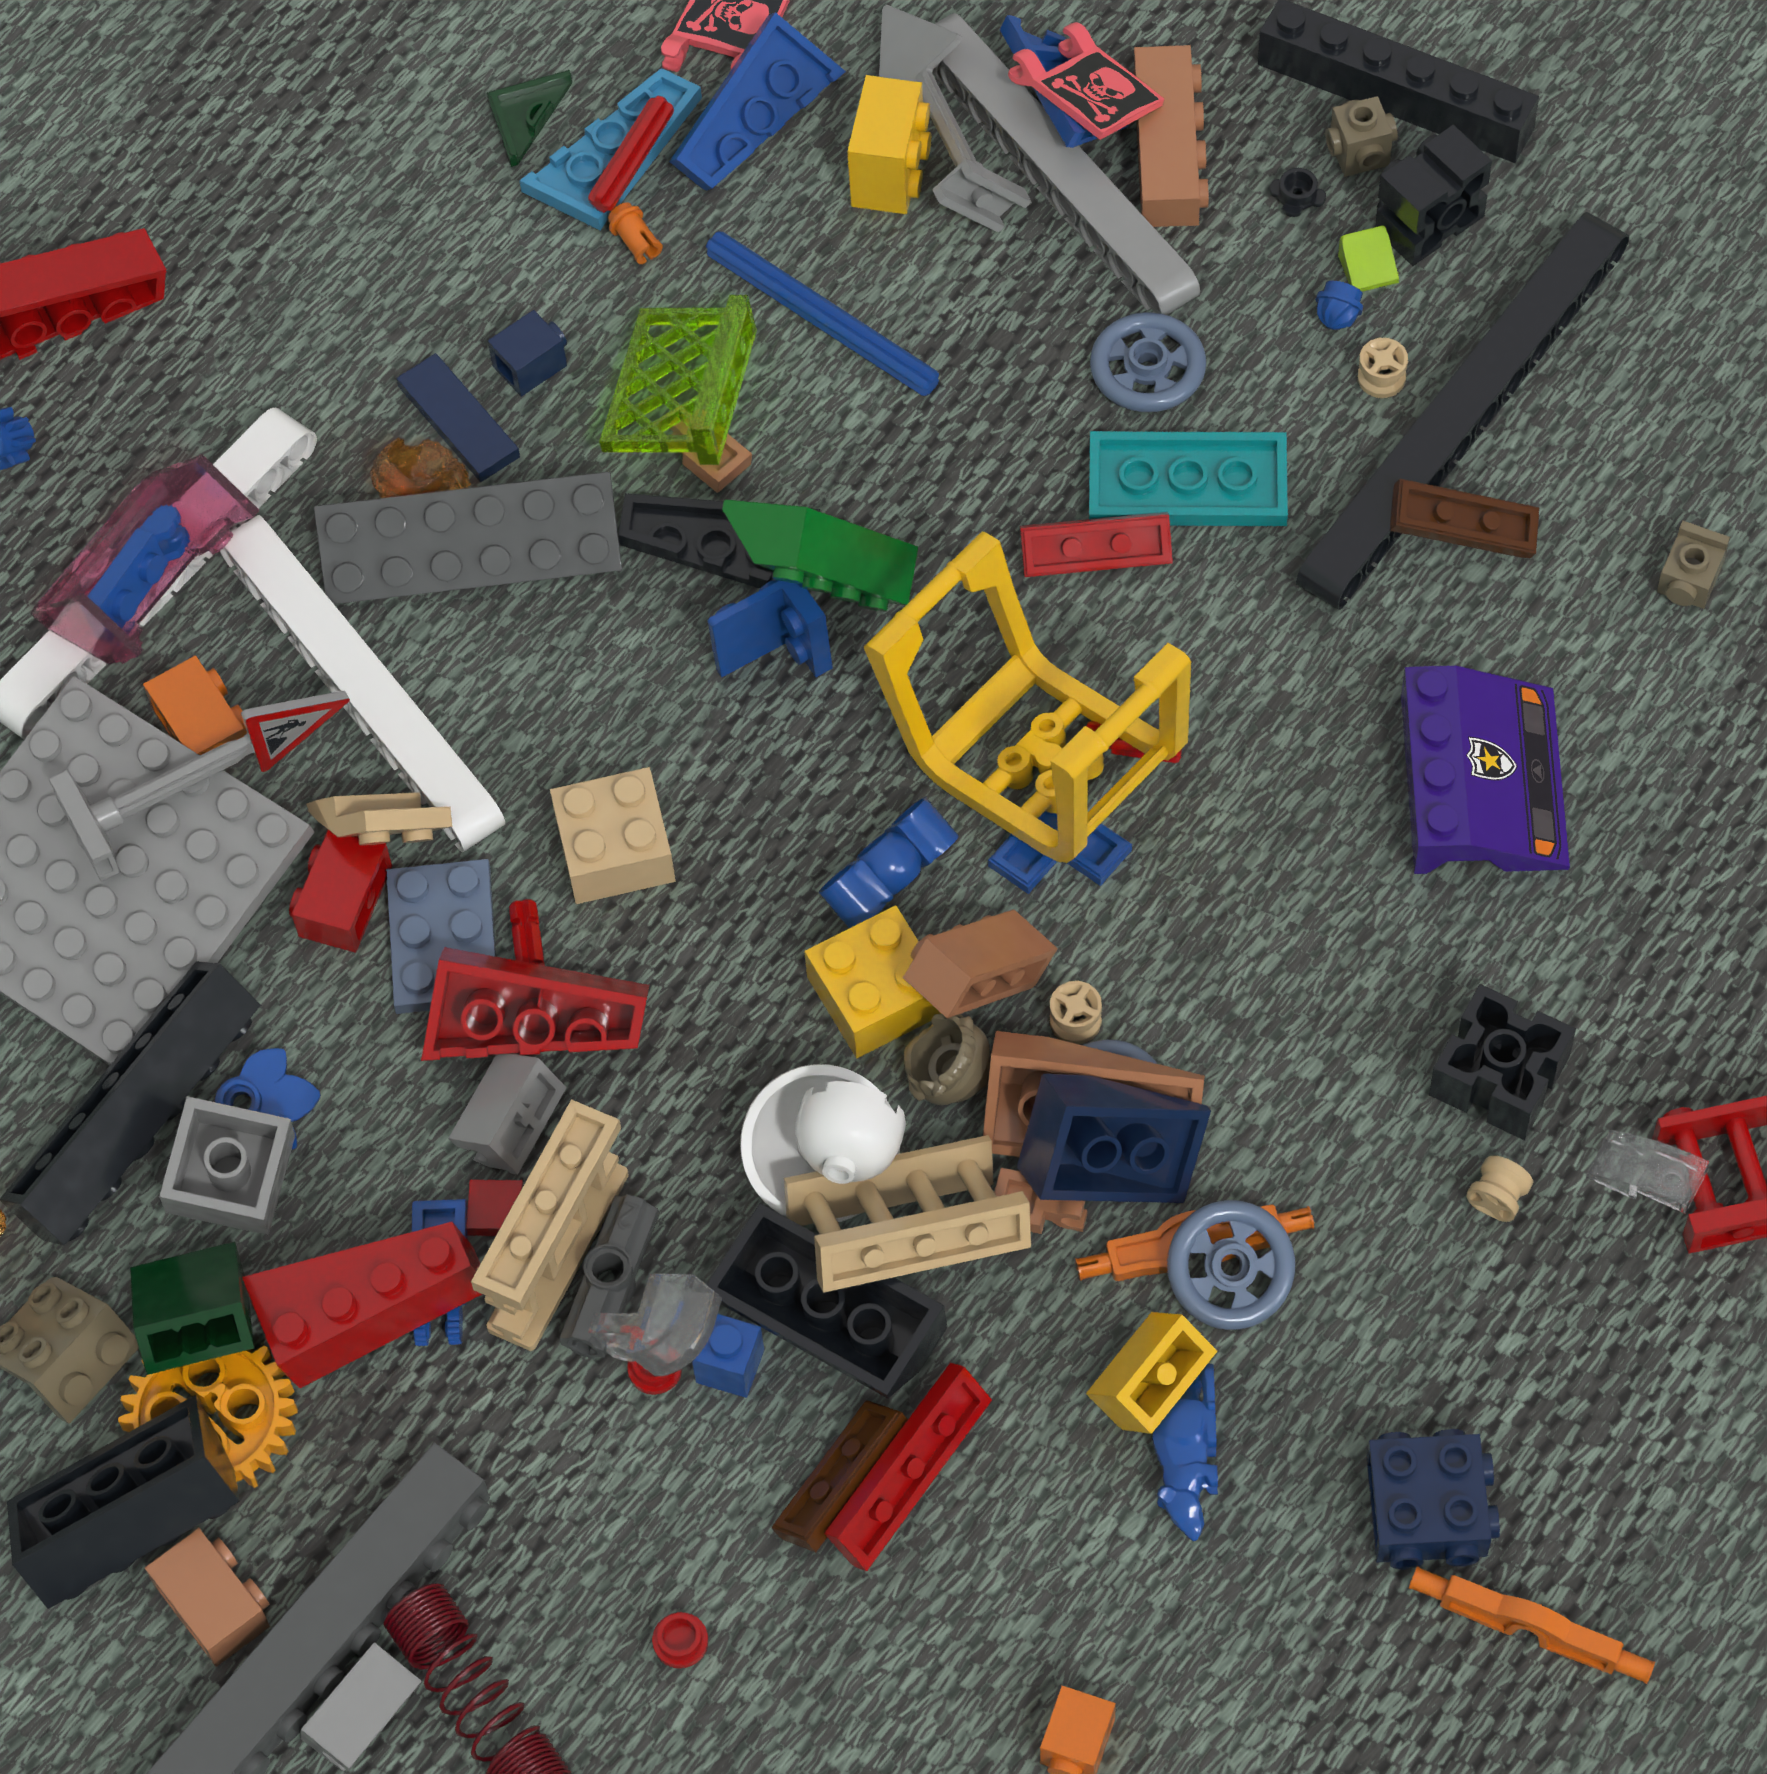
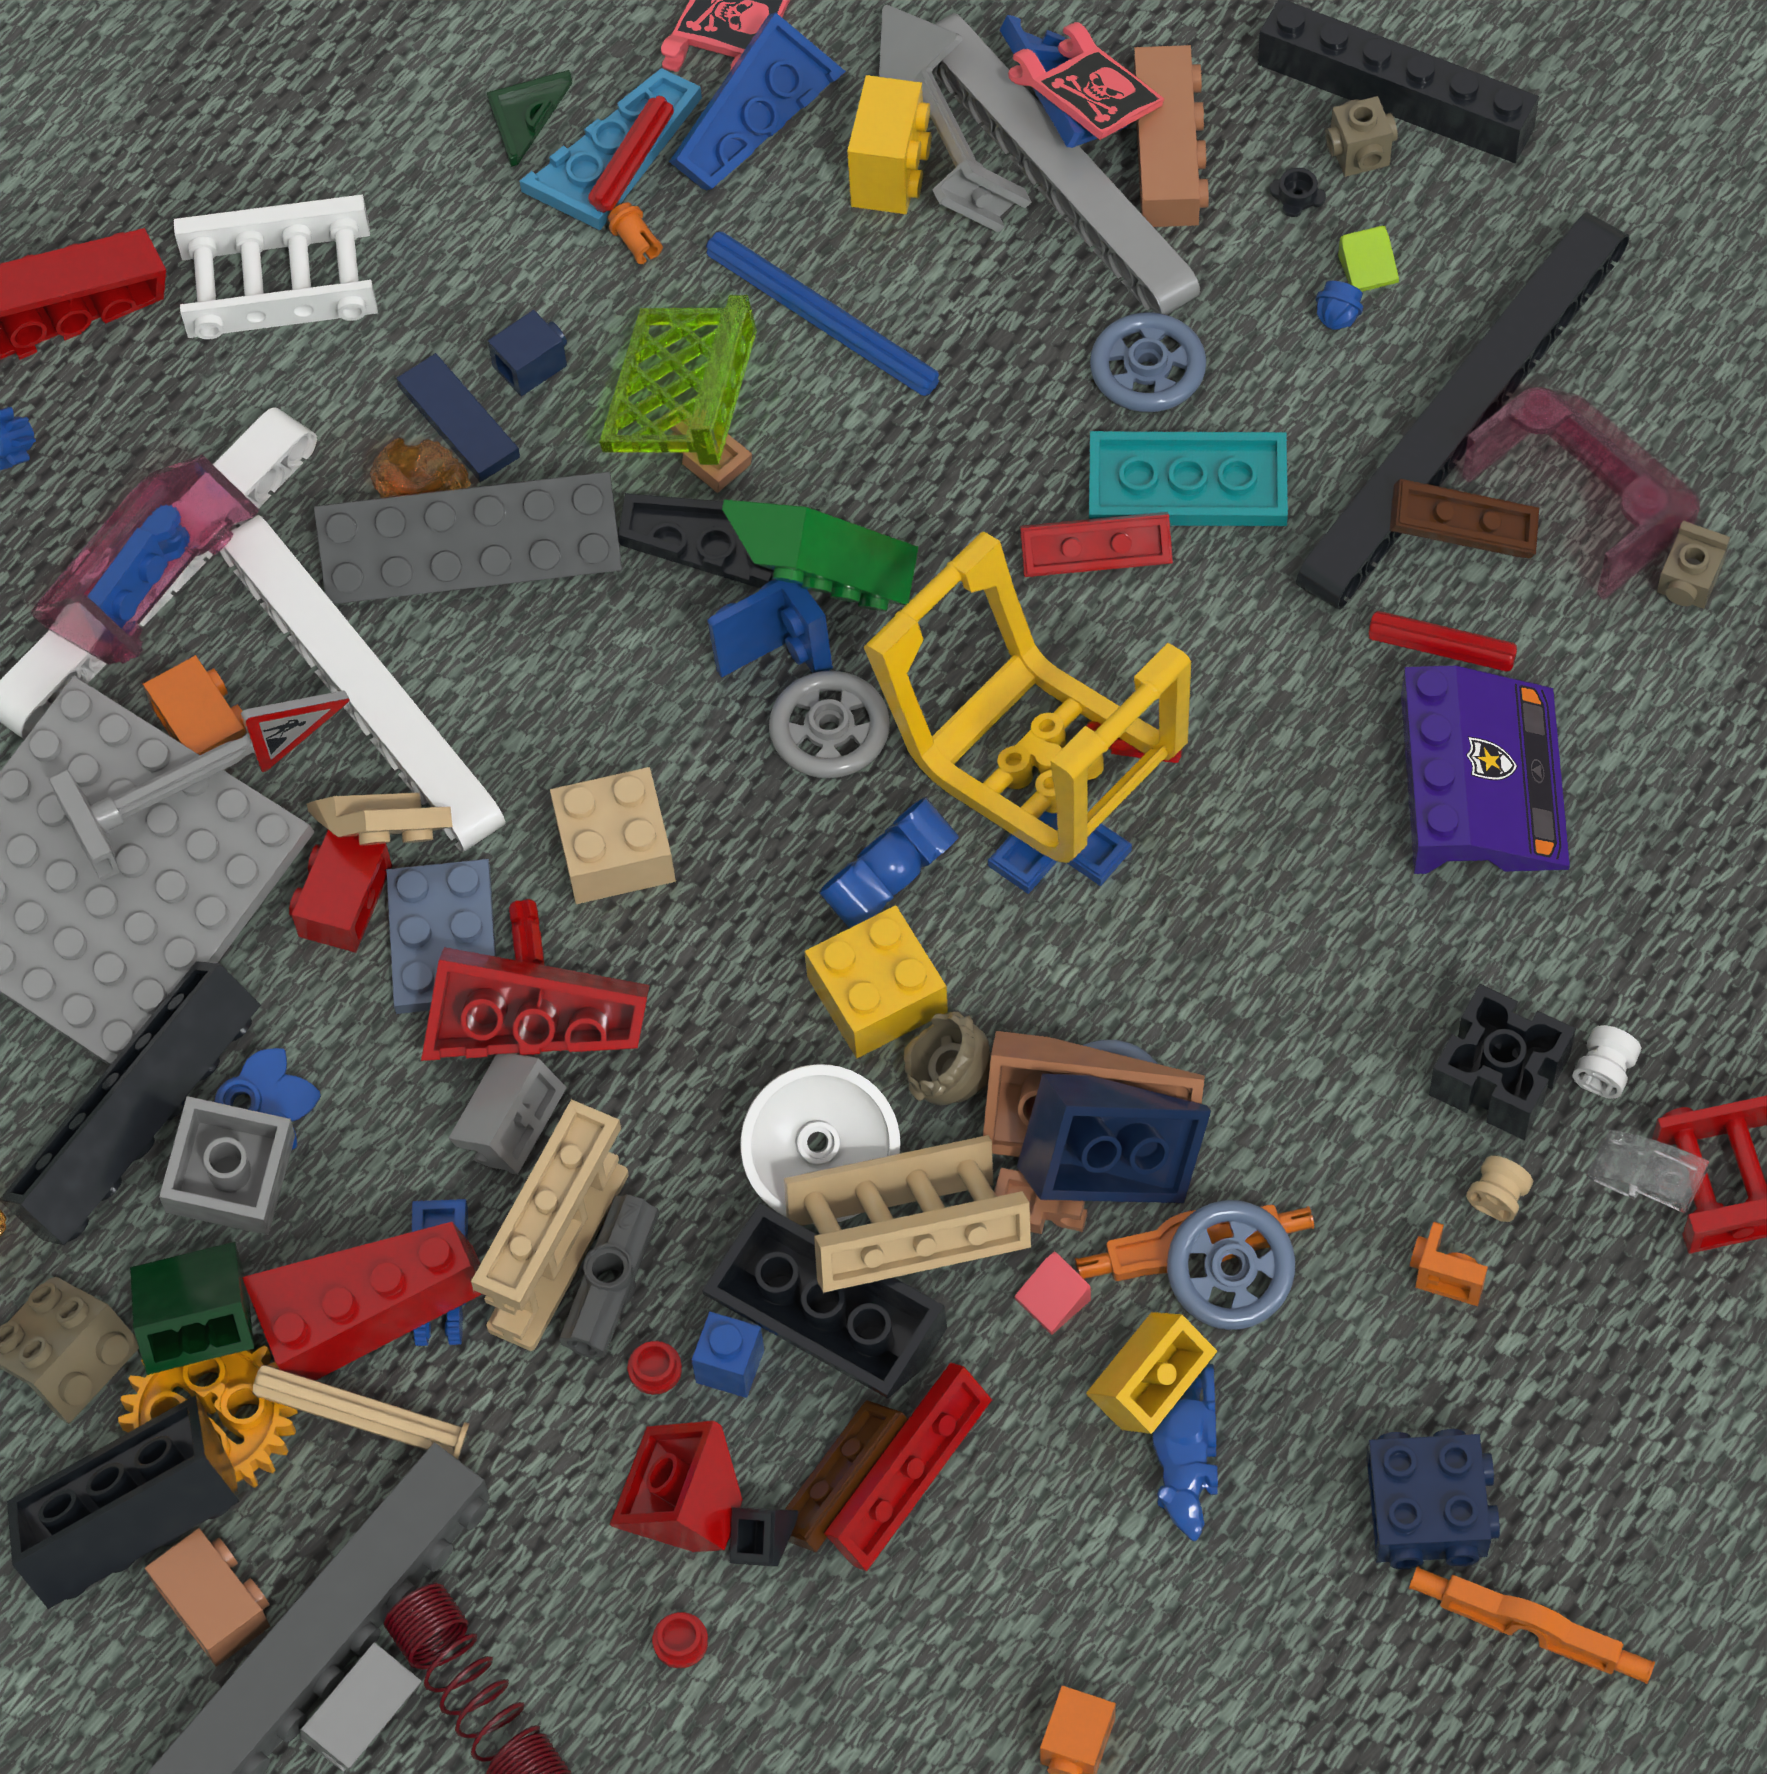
red tile [466,1180,524,1236] -> none
clear brick [588,1274,722,1376] -> none
white cylinder [795,1081,906,1184] -> none
nougat brick [903,909,1058,1018] -> none
tan wheel [1050,981,1102,1044] -> none
tan wheel [1358,338,1408,398] -> none
black brick [1375,125,1492,266] -> none
none -> white fence [174,194,378,339]
none -> tan axle [253,1365,469,1460]
none -> red slope [610,1421,743,1552]
none -> black slope [729,1507,798,1566]
none -> light grey plate [769,671,890,778]
none -> coral slope [1015,1251,1091,1335]
none -> red axle [1369,611,1517,672]
none -> orange bracket [1409,1221,1488,1306]
none -> clear pink windscreen [1462,387,1700,600]
none -> white wheel [1572,1025,1641,1099]

